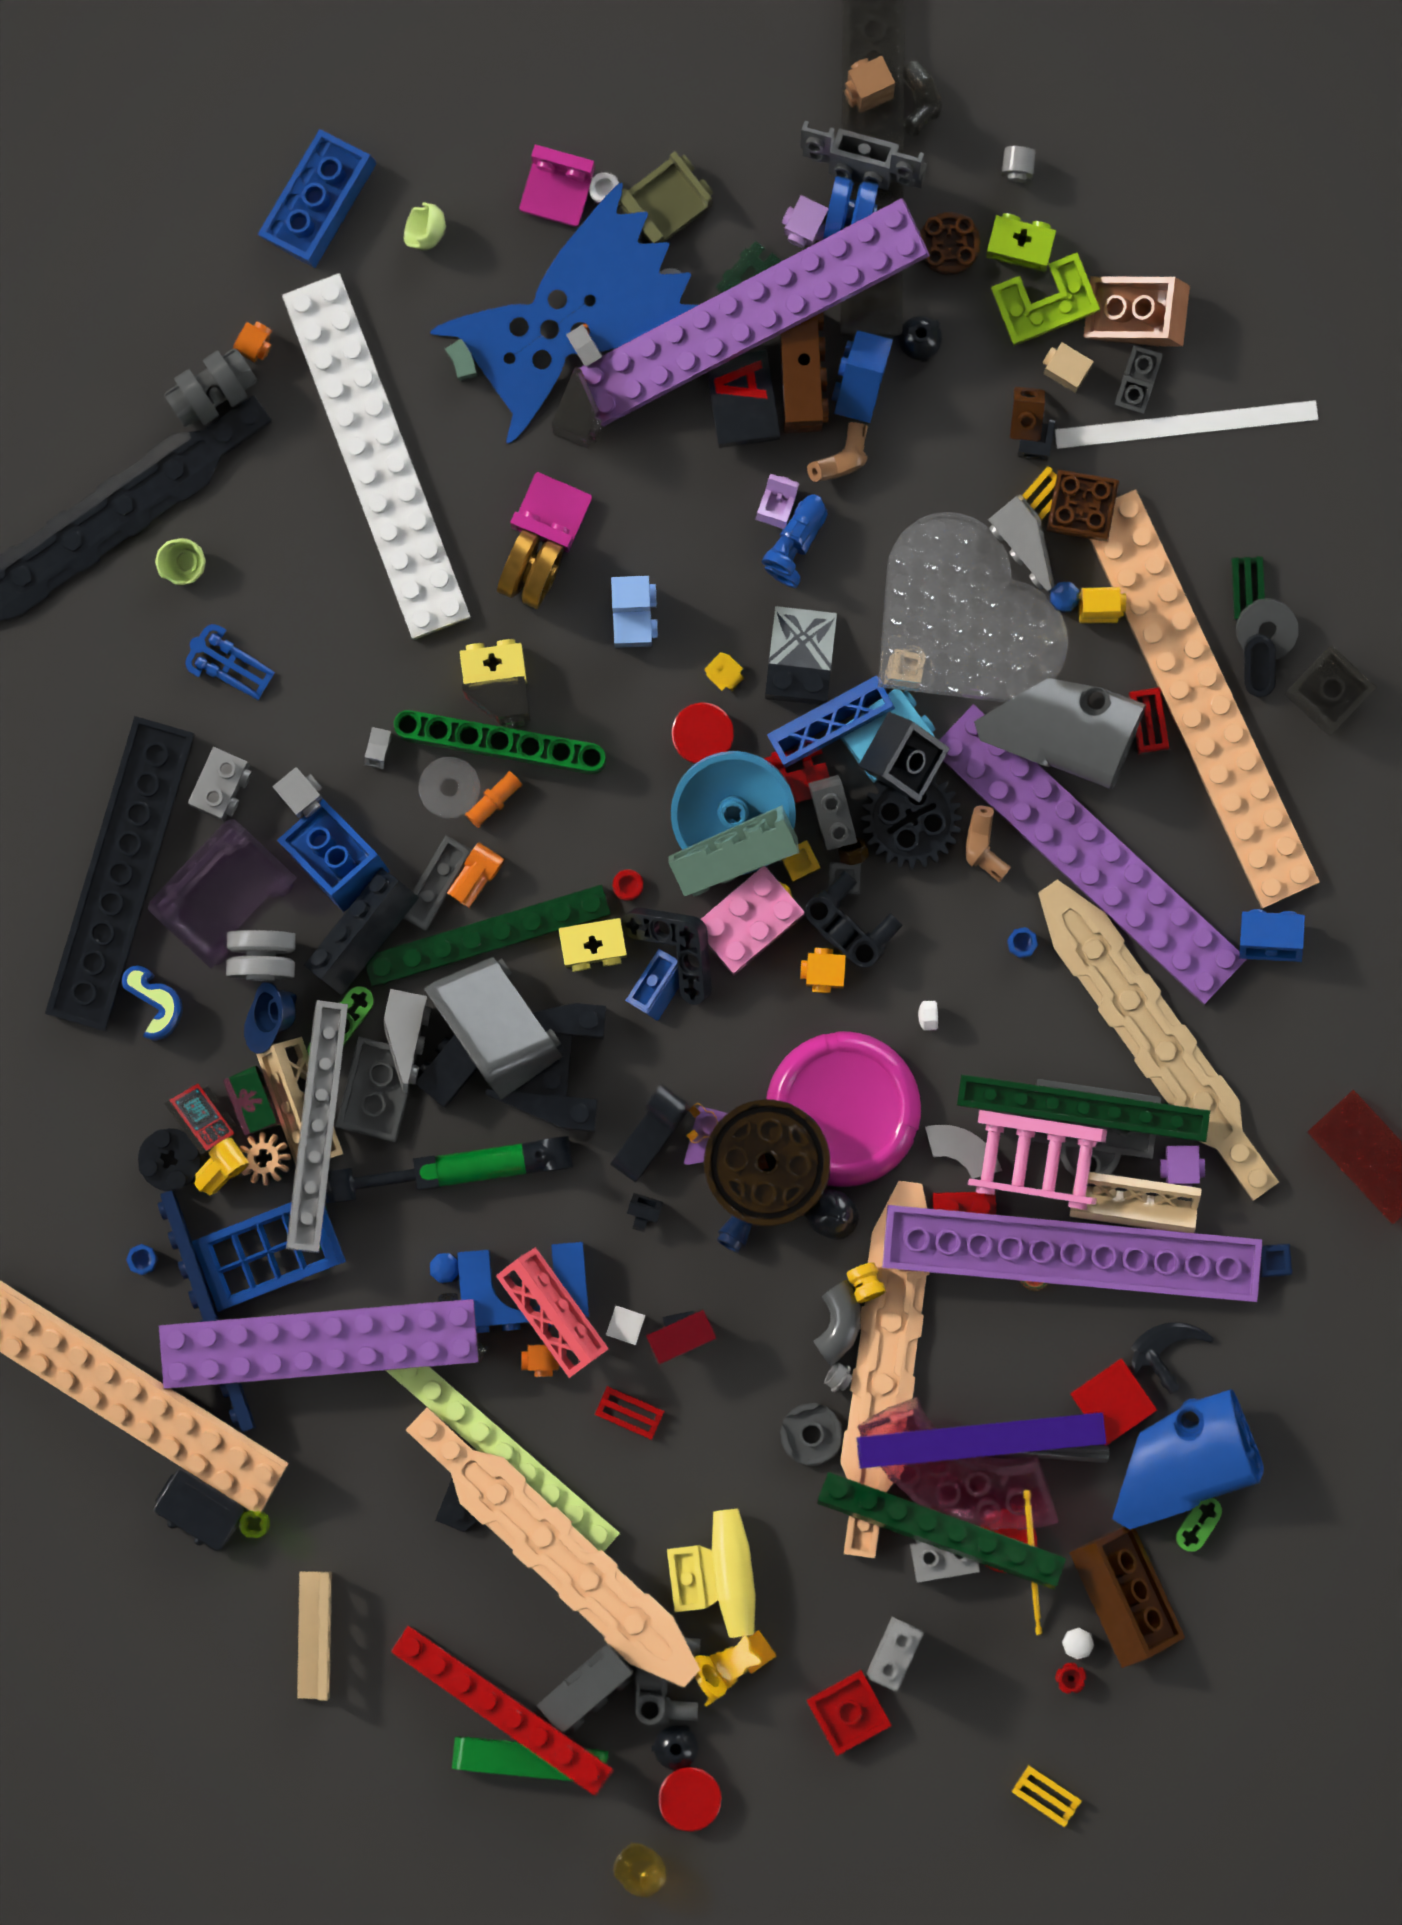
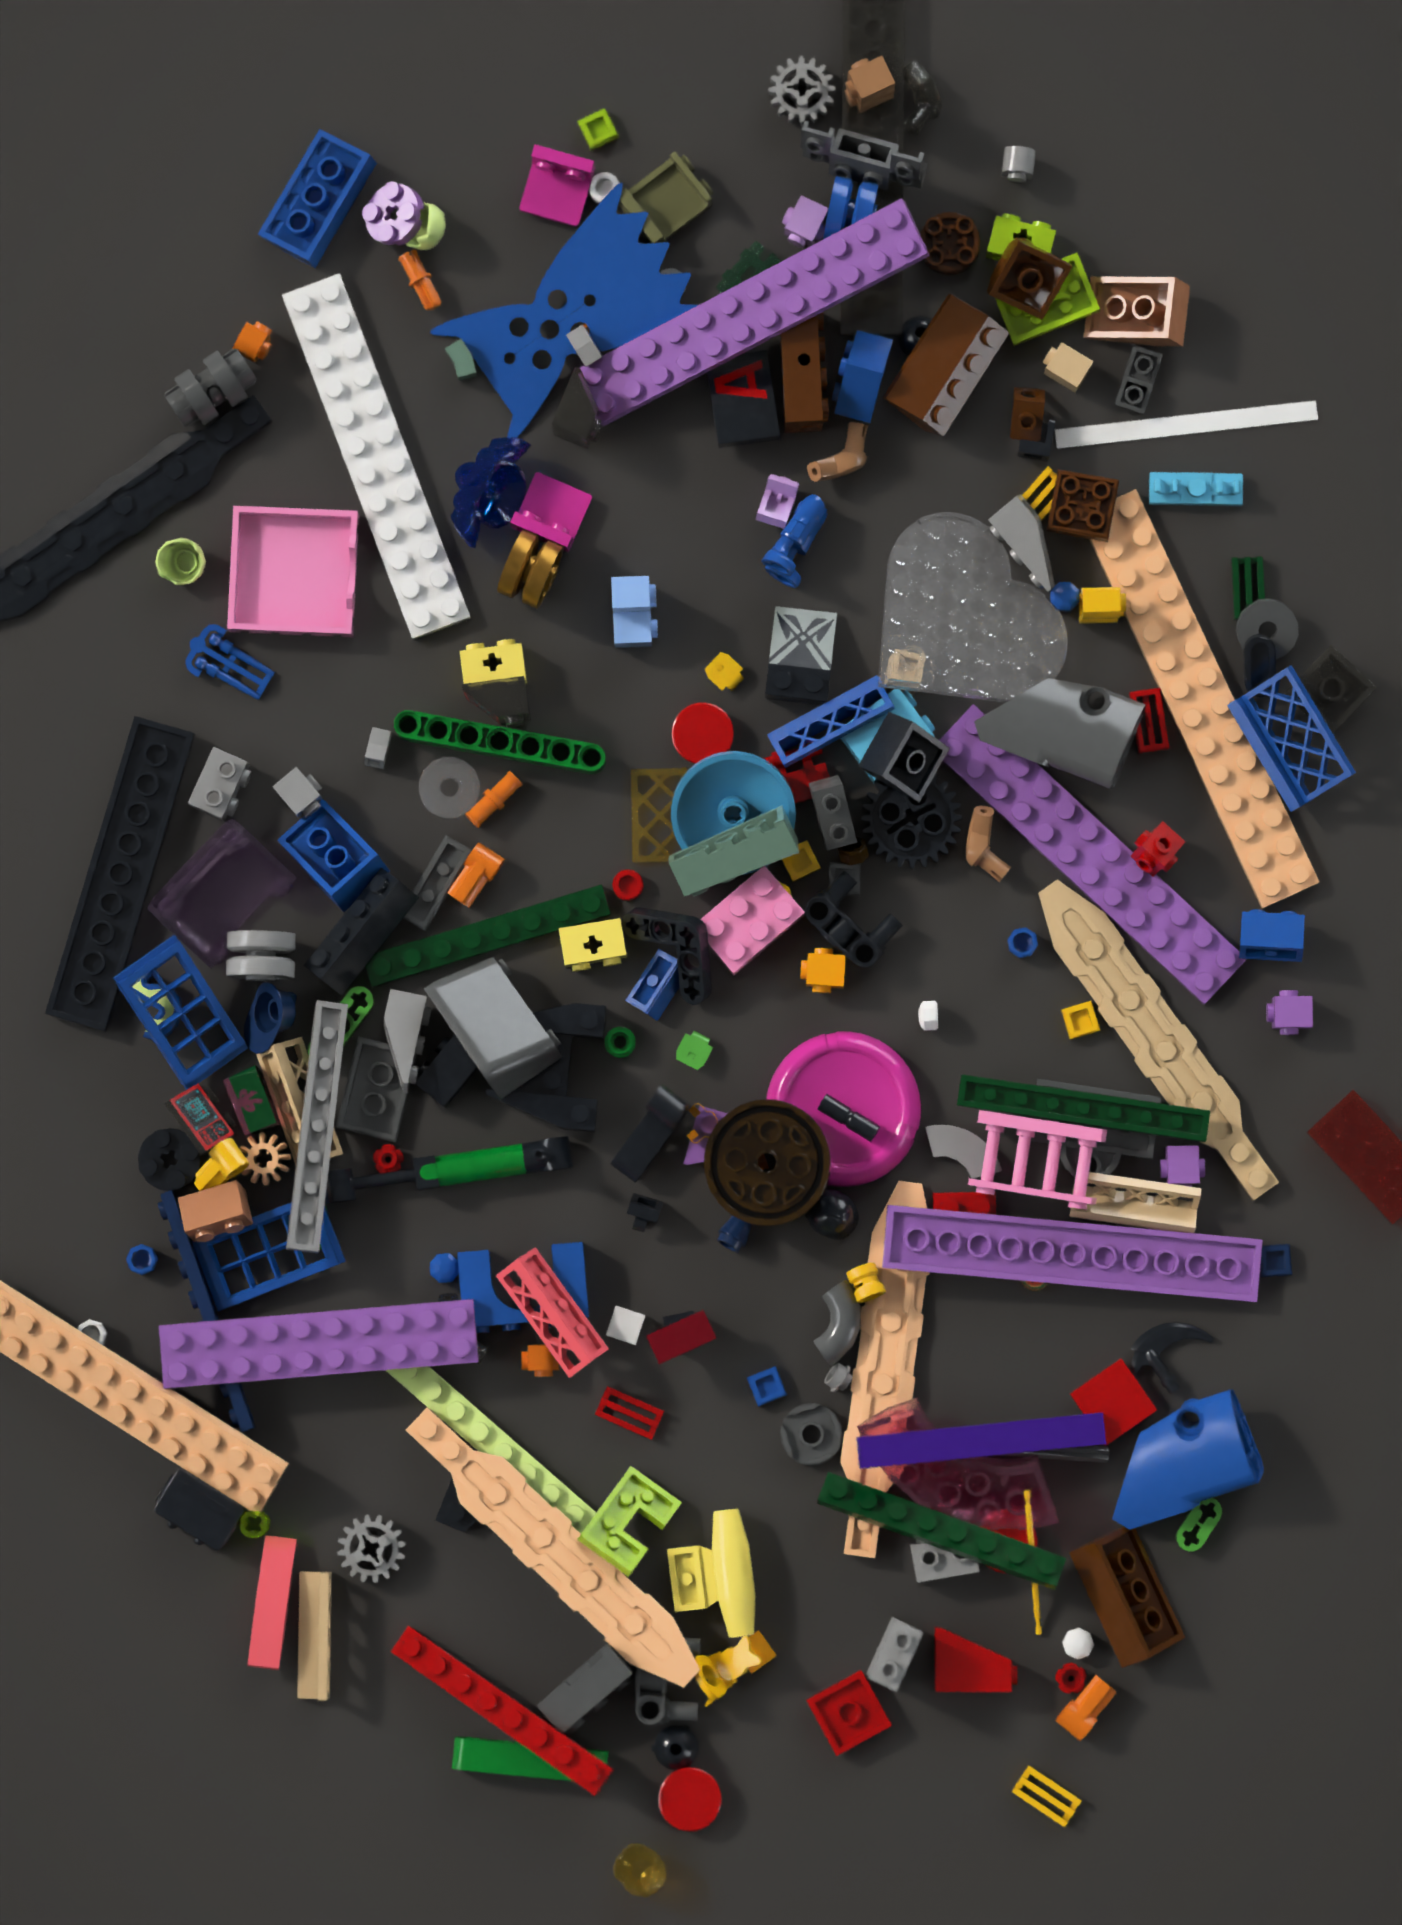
none -> white tile [78,1319,108,1345]
none -> blue piece [113,935,248,1090]
none -> nougat brick [178,1180,253,1242]
none -> bright pink piece [227,506,359,637]
none -> coral slope [247,1535,297,1670]
none -> light grey gear [337,1514,406,1583]
none -> plate [362,182,424,246]
none -> red plate [373,1144,404,1173]
none -> orange axle [399,250,441,311]
none -> clear blue piece [450,437,532,549]
none -> lime tile [577,108,619,151]
none -> lime plate [577,1466,682,1577]
none -> green plate [605,1026,636,1058]
none -> clear yellow window [631,767,687,863]
none -> bright green piece [676,1030,713,1070]
none -> blue tile [747,1366,787,1407]
none -> light grey gear [768,56,835,125]
none -> black piece [817,1094,880,1142]
none -> reddish brown slope [883,294,1009,437]
none -> red slope [934,1627,1018,1692]
none -> reddish brown slope [987,237,1073,320]
none -> orange piece [1055,1675,1117,1741]
none -> yellow tile [1061,1001,1100,1040]
none -> red brick [1130,821,1186,877]
none -> medium azure plate [1149,472,1243,506]
none -> blue fence [1227,665,1356,812]
none -> medium lavender brick [1266,990,1313,1035]

